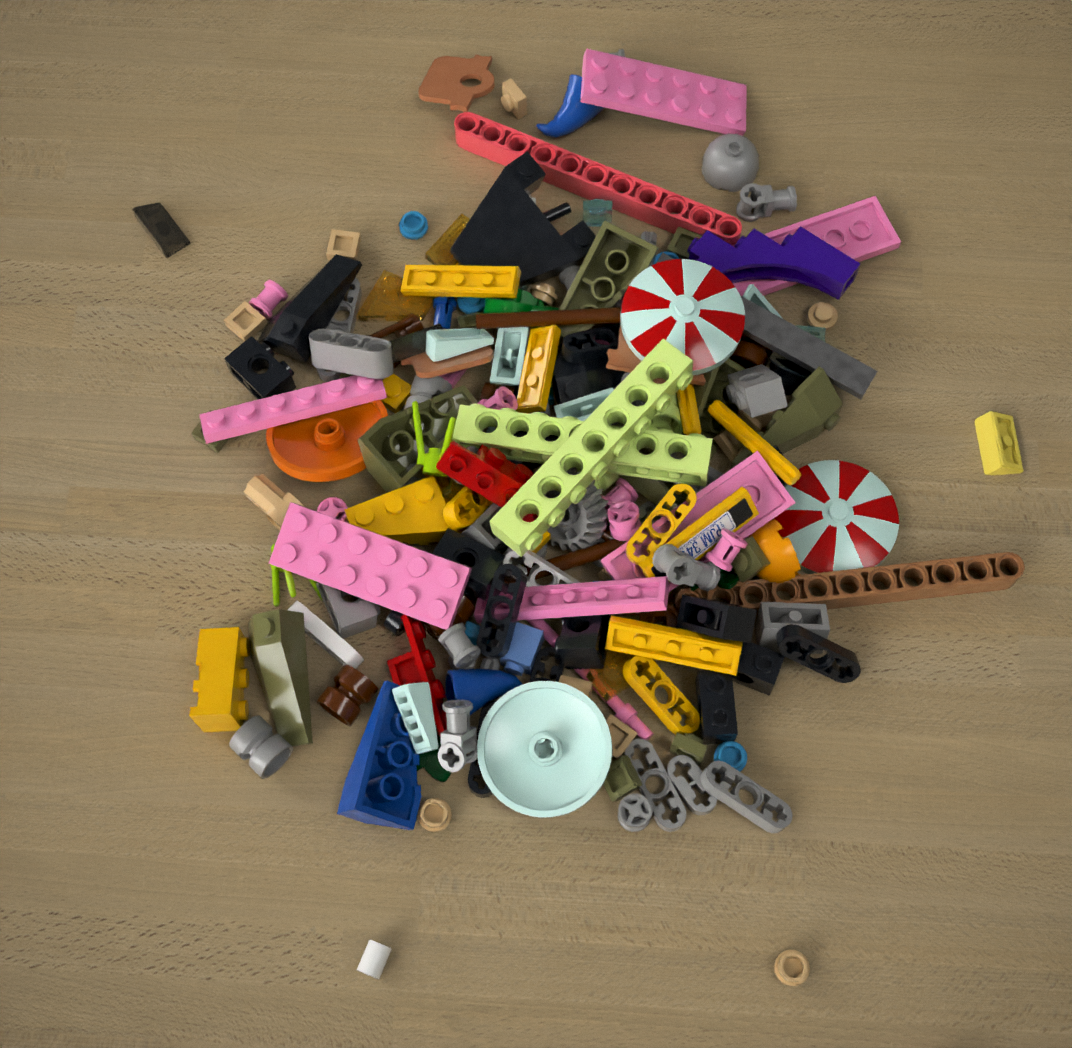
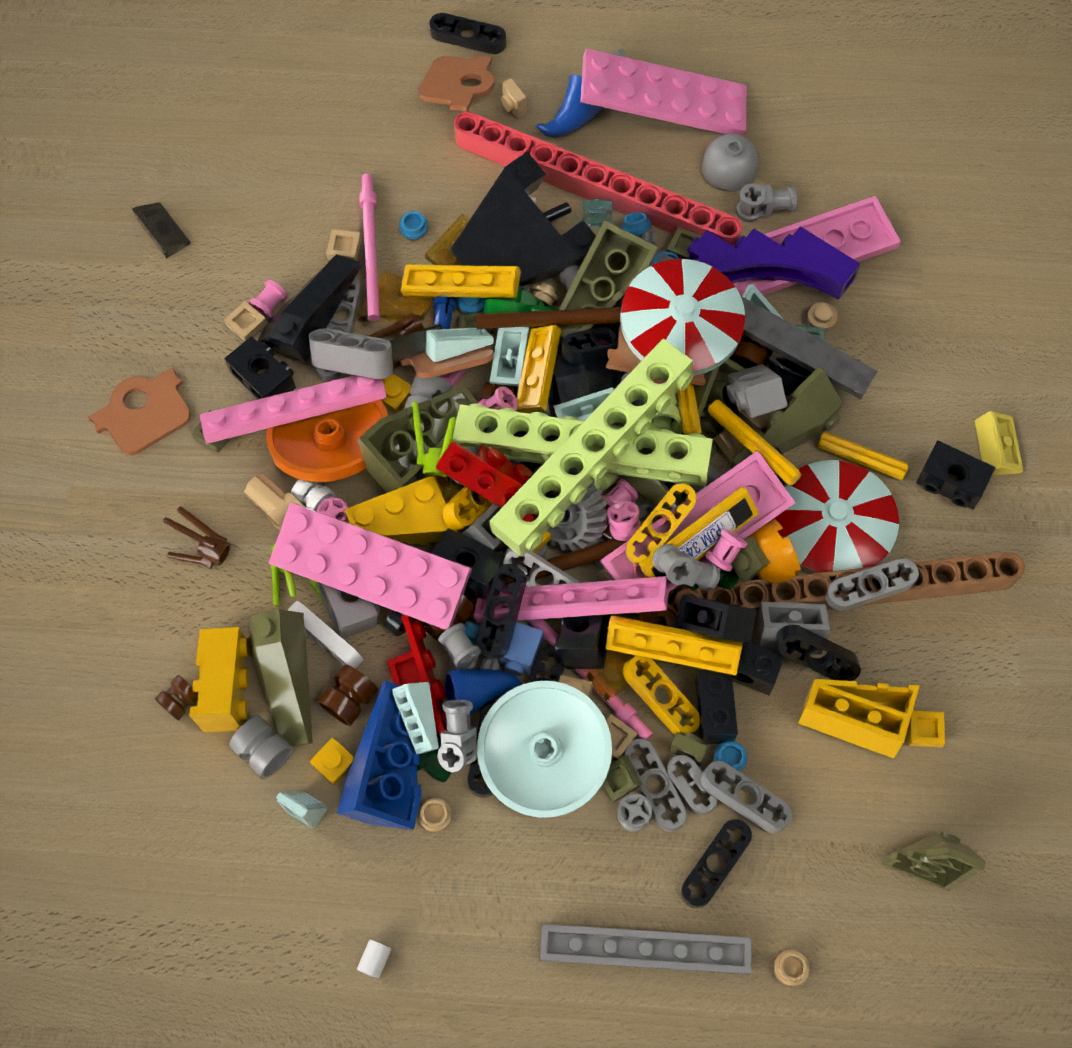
none -> nougat piece [88,368,191,455]
none -> reddish brown wheel [155,675,198,721]
none -> reddish brown plant [163,507,231,569]
none -> light aqua slope [276,790,327,829]
none -> white wheel [291,479,335,511]
none -> yellow plate [309,737,354,786]
none -> bright pink bar [359,174,380,321]
none -> black beam [429,13,506,54]
none -> light grey plate [540,924,752,975]
none -> dark azure plate [622,212,651,237]
none -> black beam [681,819,752,908]
none -> yellow wedge [798,679,920,759]
none -> yellow axle [818,432,909,480]
none -> light grey beam [826,558,919,611]
none -> olive wedge [883,833,986,891]
none -> yellow plate [908,710,945,748]
none -> black brick [916,440,996,510]

